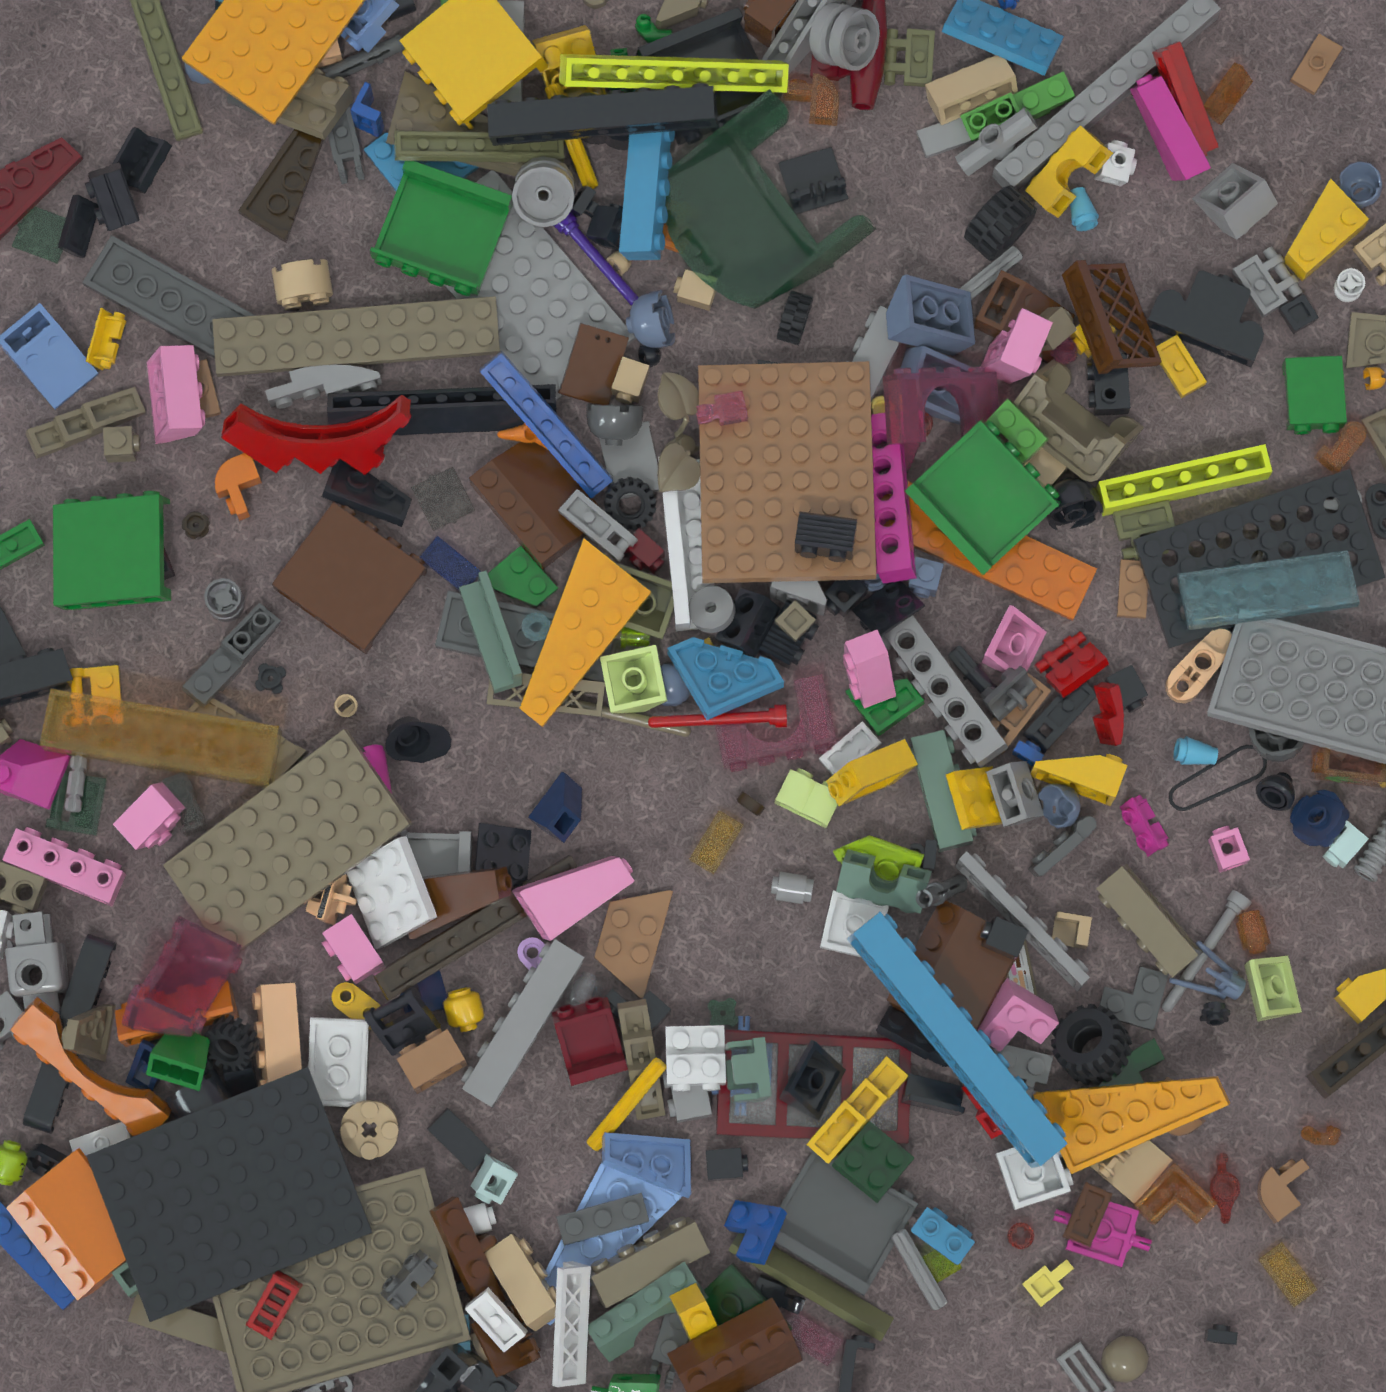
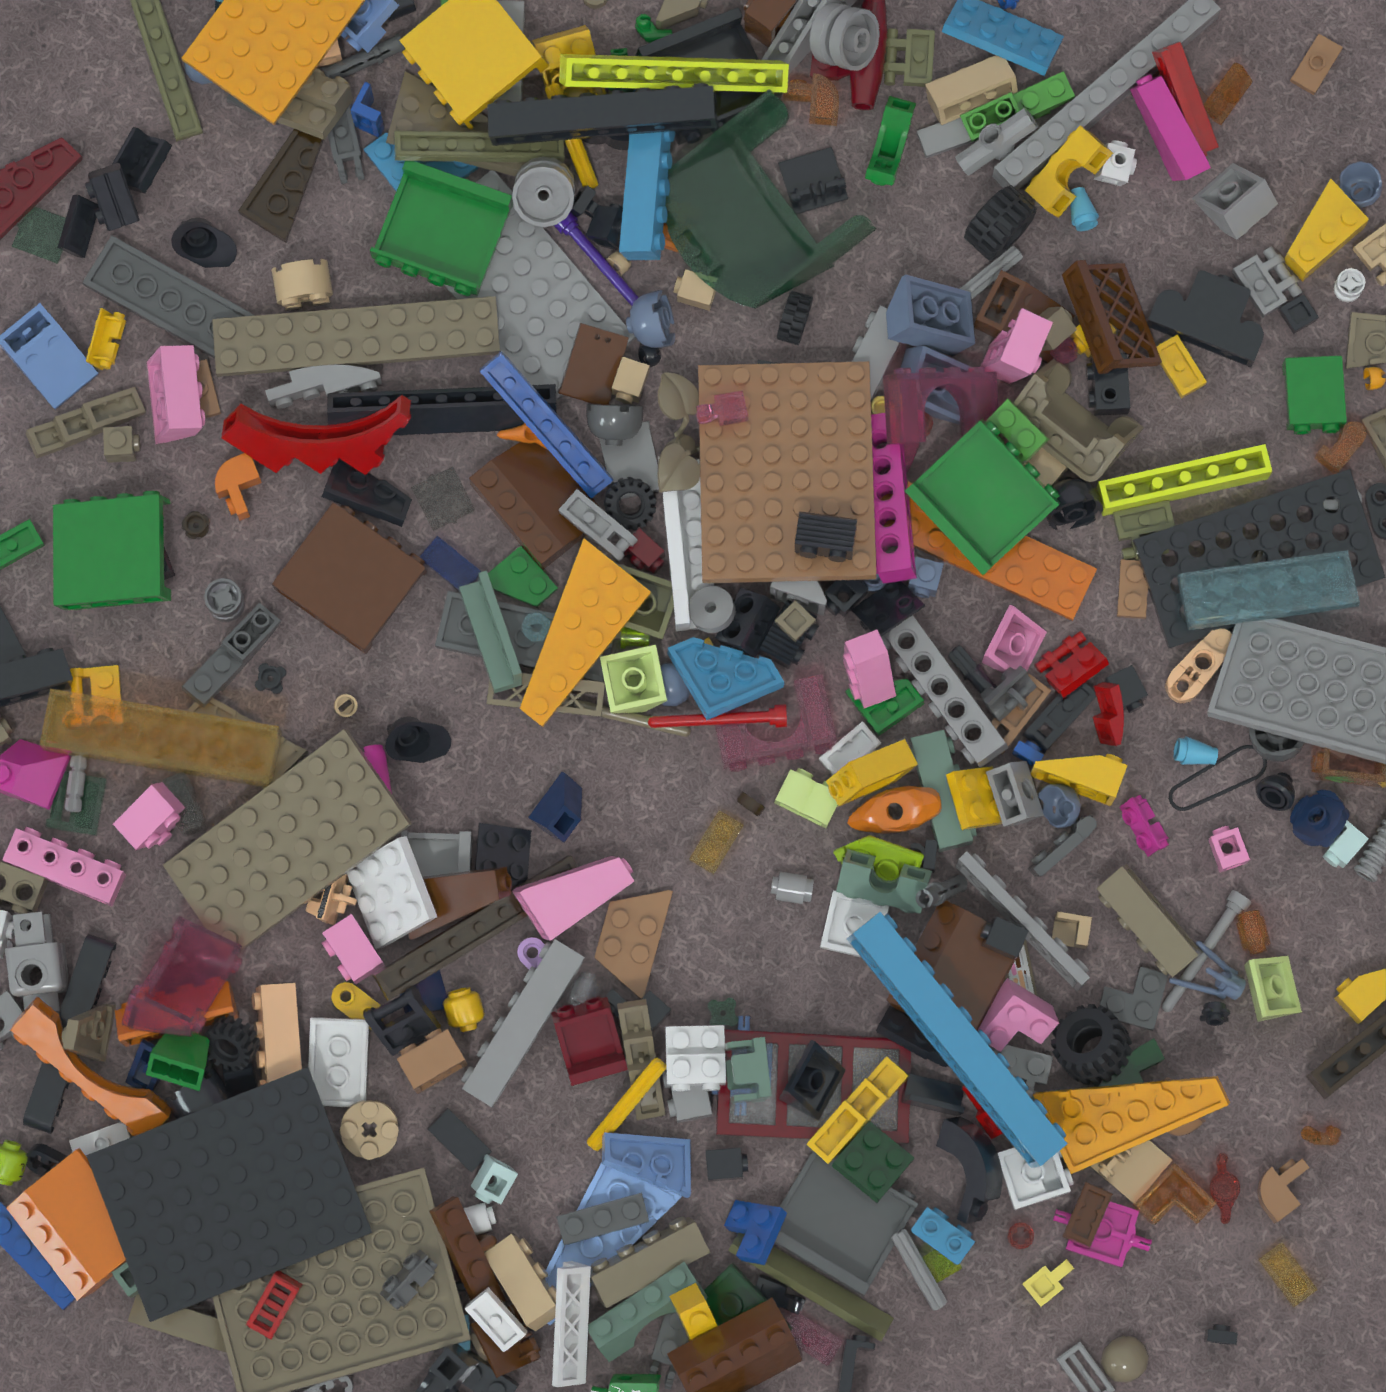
none -> black piece [171,217,237,268]
none -> orange piece [847,786,942,834]
none -> green arch [865,96,916,186]
none -> black arch [936,1116,1002,1224]

